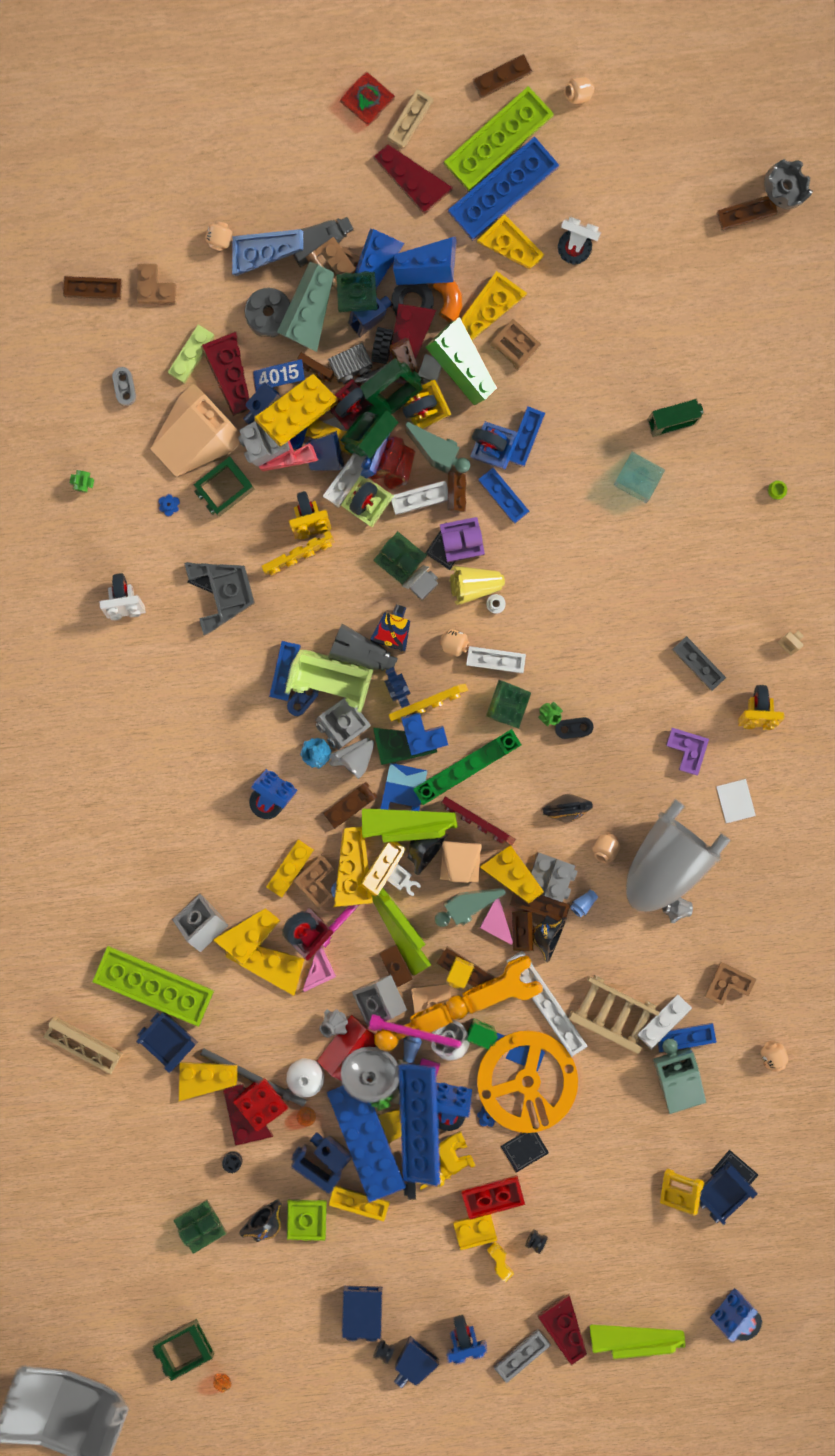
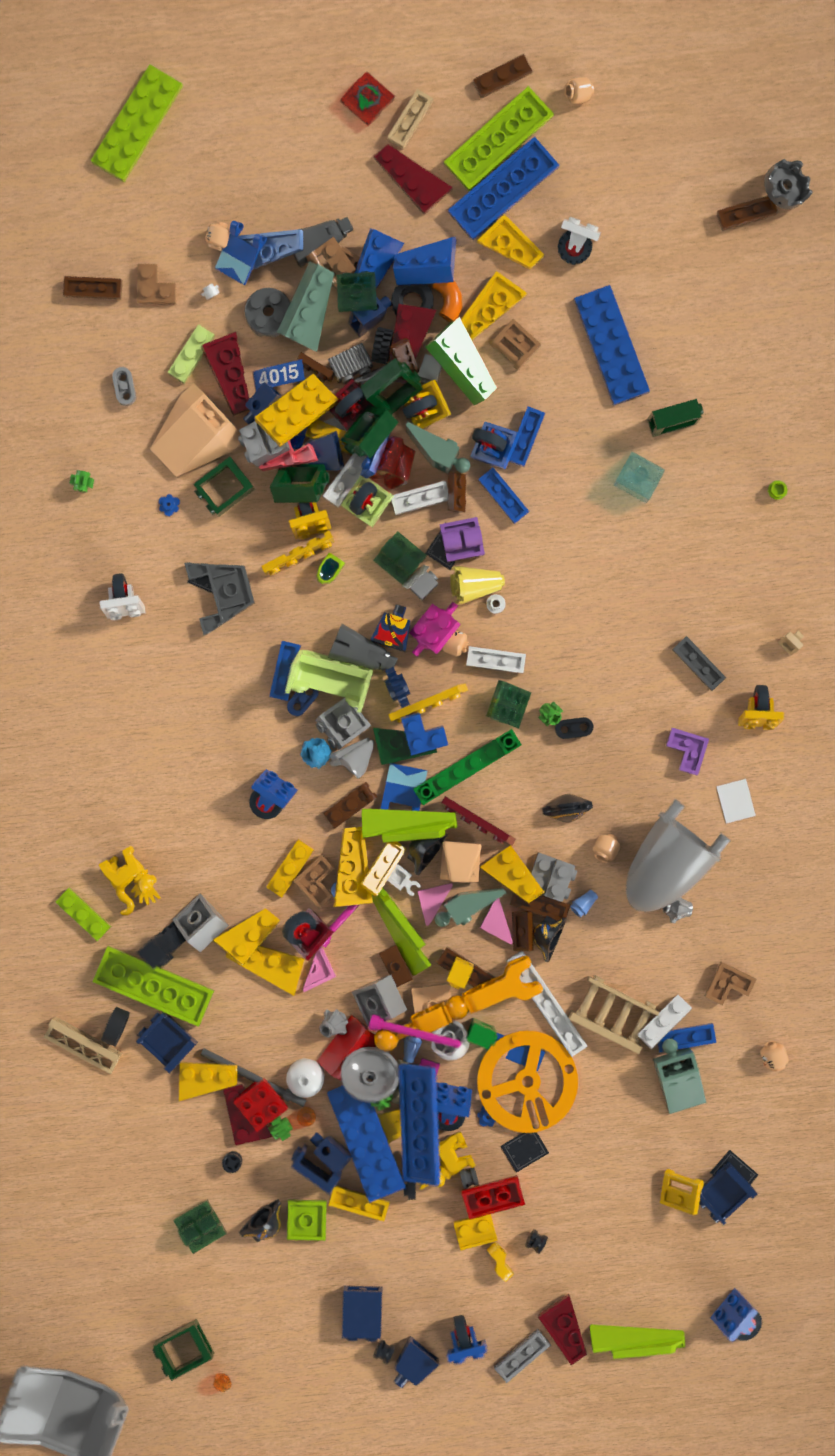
none -> lime plate [56,888,112,941]
none -> lime plate [91,64,183,182]
none -> yellow animal [98,846,161,916]
none -> black tyre [101,1007,130,1047]
none -> black wedge [137,922,186,970]
none -> white plate [201,283,220,300]
none -> blue flag [215,221,267,285]
none -> bright green gear [269,1116,293,1141]
none -> dark green window [270,464,329,503]
none -> rock [316,553,345,584]
none -> dark pink plate [409,601,461,657]
none -> bright pink tile [418,883,453,926]
none -> dark grey wheel [459,1167,479,1189]
none -> blue plate [574,285,650,405]

